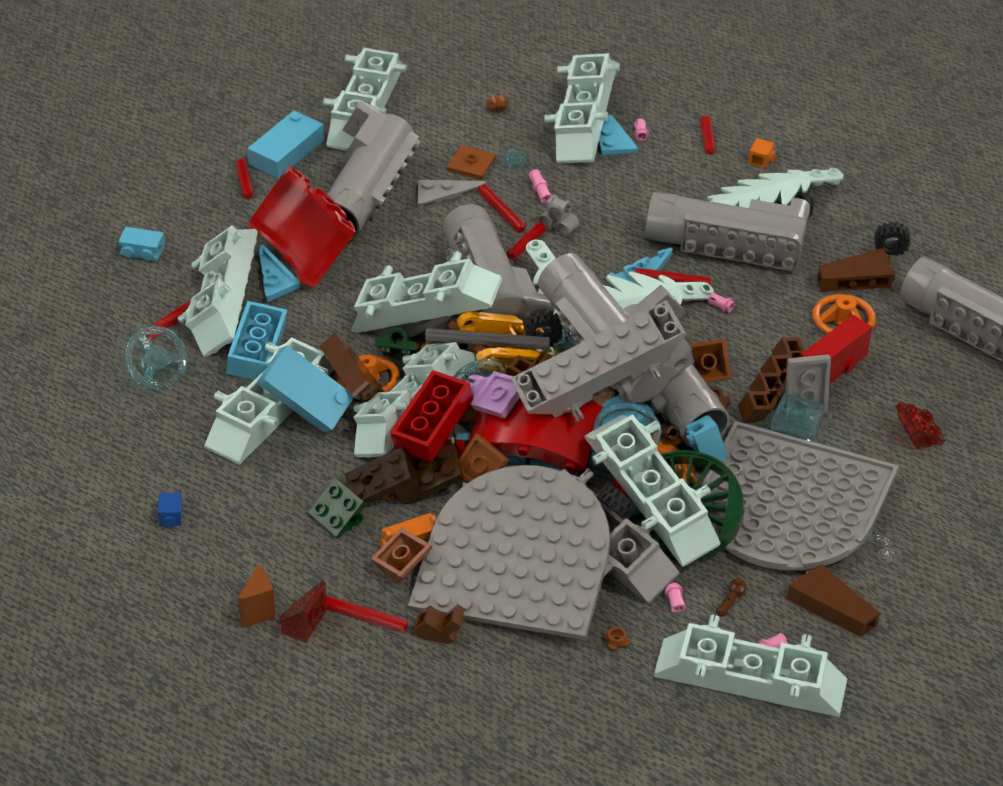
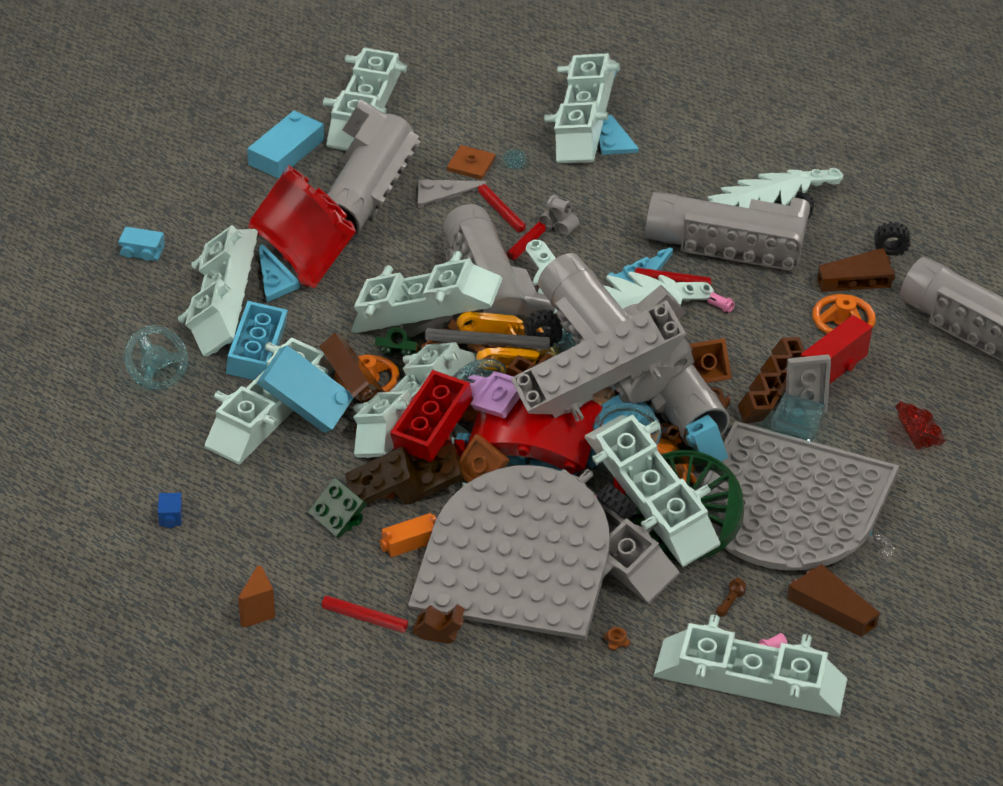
red axle [144,302,190,339] -> none
red axle [236,158,254,199] -> none
clear red slope [279,581,327,643] -> none
dark orange slope [371,528,433,584] -> none
dark orange plate [486,94,509,112] -> none
bright pink pin [529,169,552,203] -> none
bright pink pin [634,119,649,141] -> none
bright pink pin [665,583,686,612] -> none
red axle [700,115,715,155] -> none
orange brick [748,138,776,169] -> none

